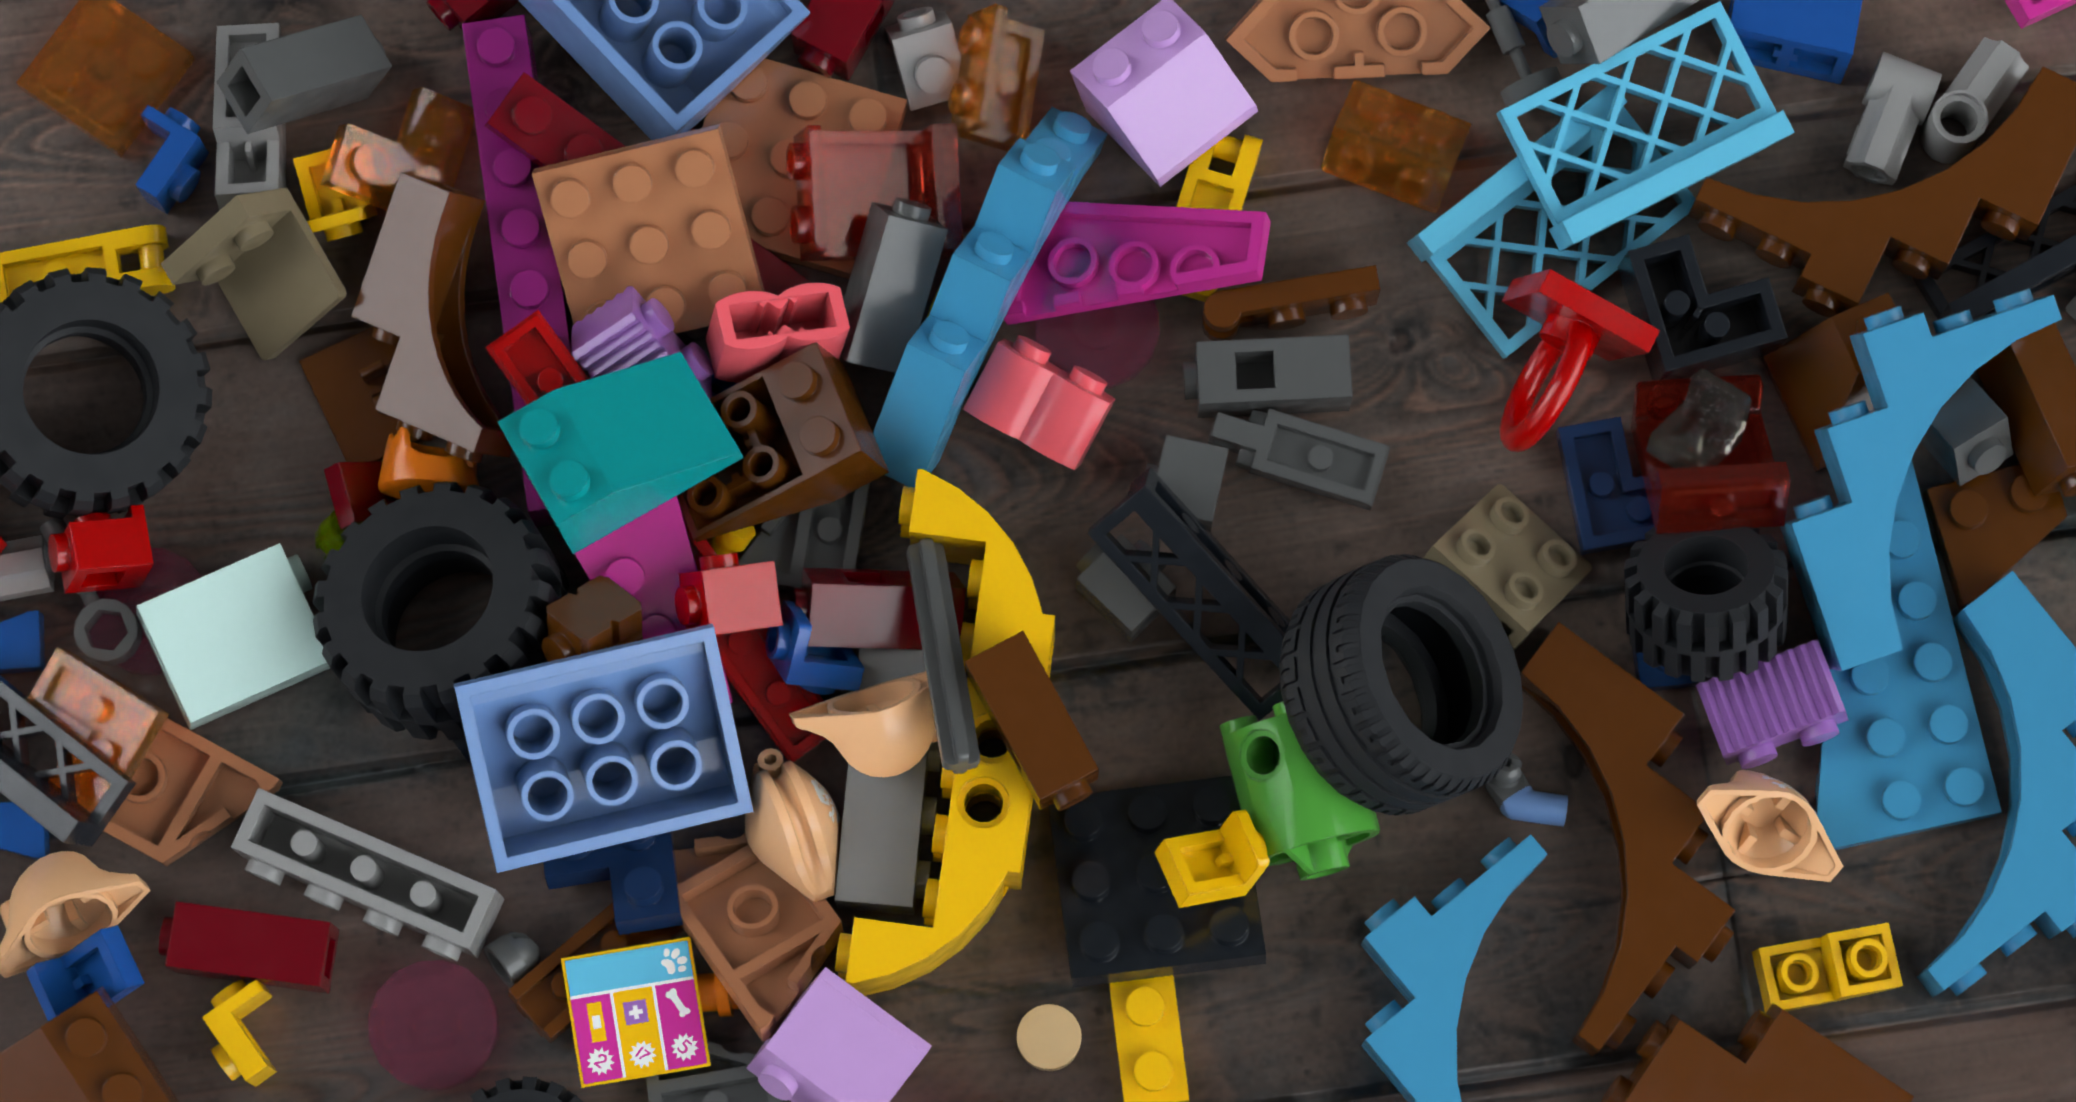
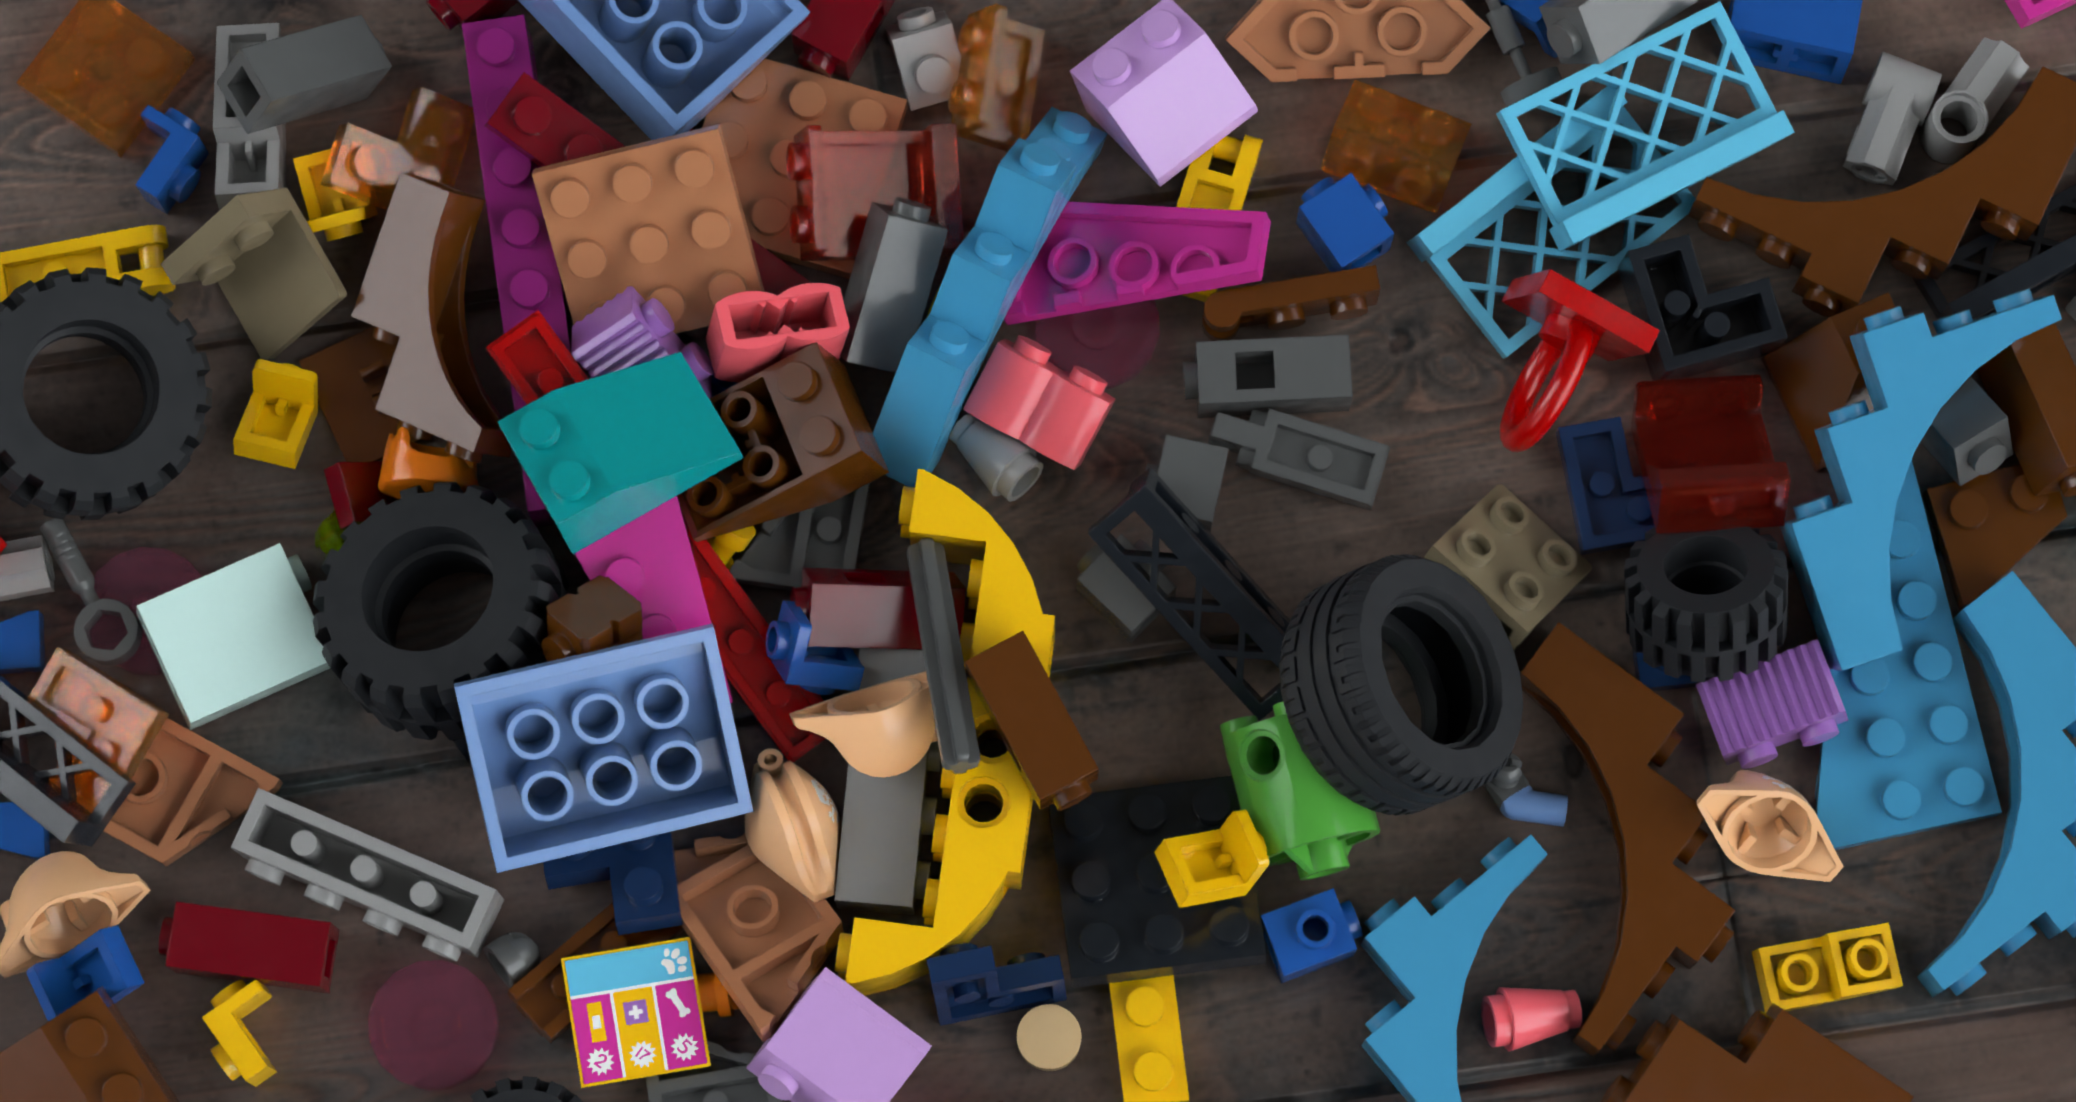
red brick [48,504,154,594] -> none
brick [675,552,783,635] -> none
clear smoke bracket [1646,368,1752,483] -> none
none -> yellow bracket [233,359,318,469]
none -> dark blue plate [927,943,1067,1026]
none -> light grey cone [949,413,1043,502]
none -> blue brick [1261,888,1363,984]
none -> blue brick [1296,173,1394,272]
none -> coral cone [1481,987,1582,1052]

